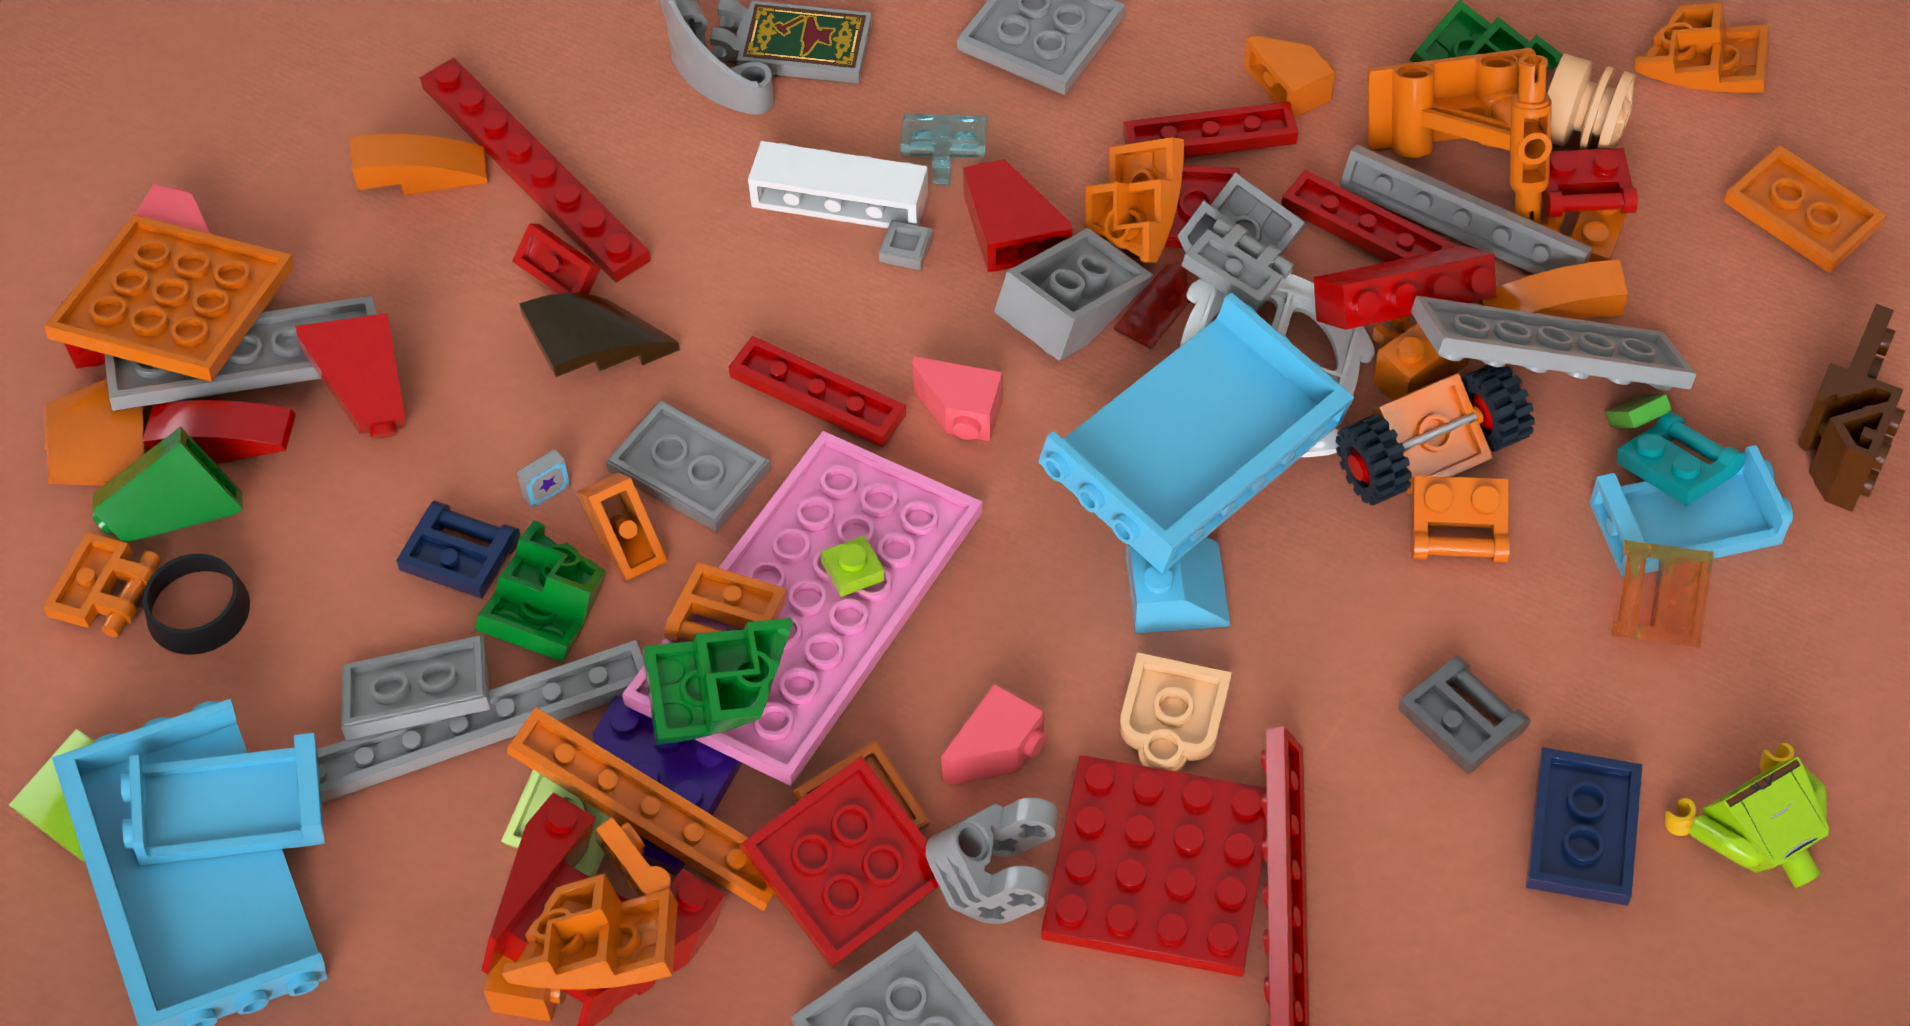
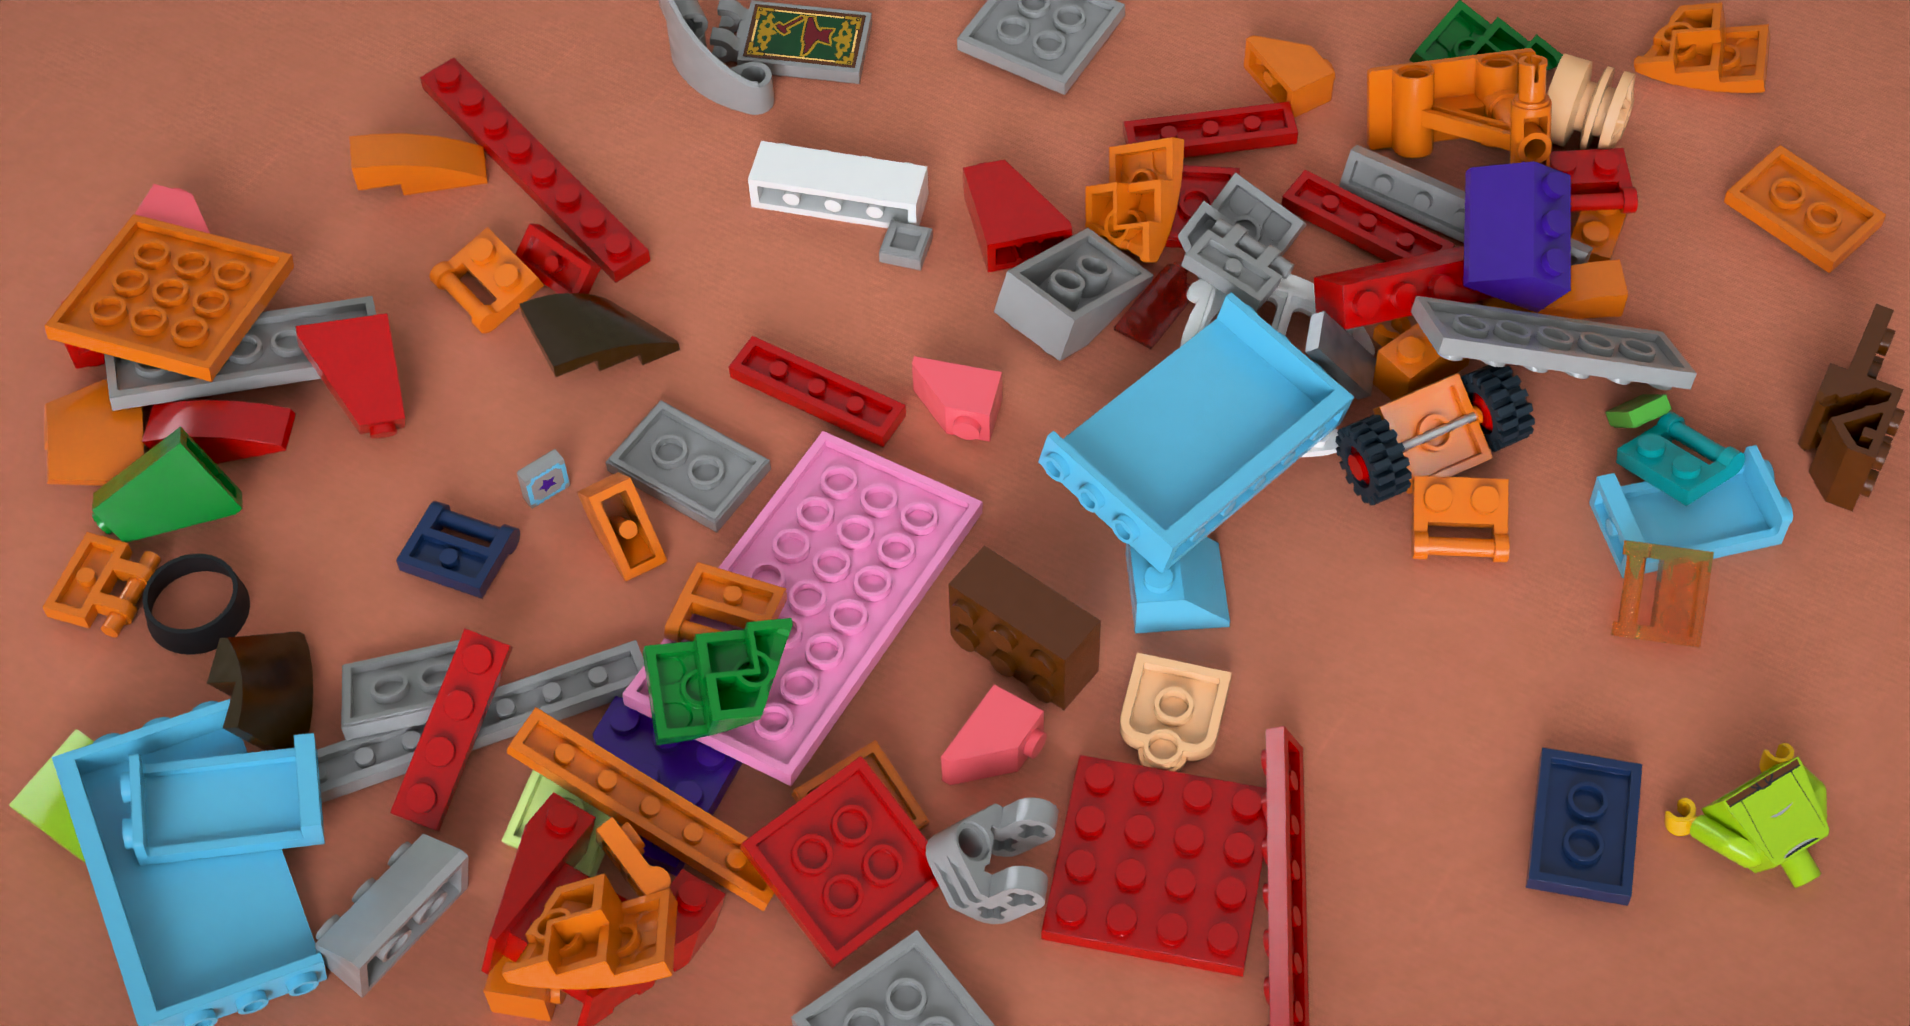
green slope [475,520,606,662] -> none
lime plate [821,536,884,597] -> none
clear light blue plate [900,114,987,185] -> none
flat silver plate [1398,655,1531,775] -> none
none -> dark brown slope [207,631,313,751]
none -> light grey slope [315,834,469,998]
none -> red plate [390,628,513,831]
none -> orange plate [429,227,544,333]
none -> reddish brown brick [948,545,1101,710]
none -> flat silver tile [1305,311,1376,400]
none -> dark purple slope [1463,161,1571,313]

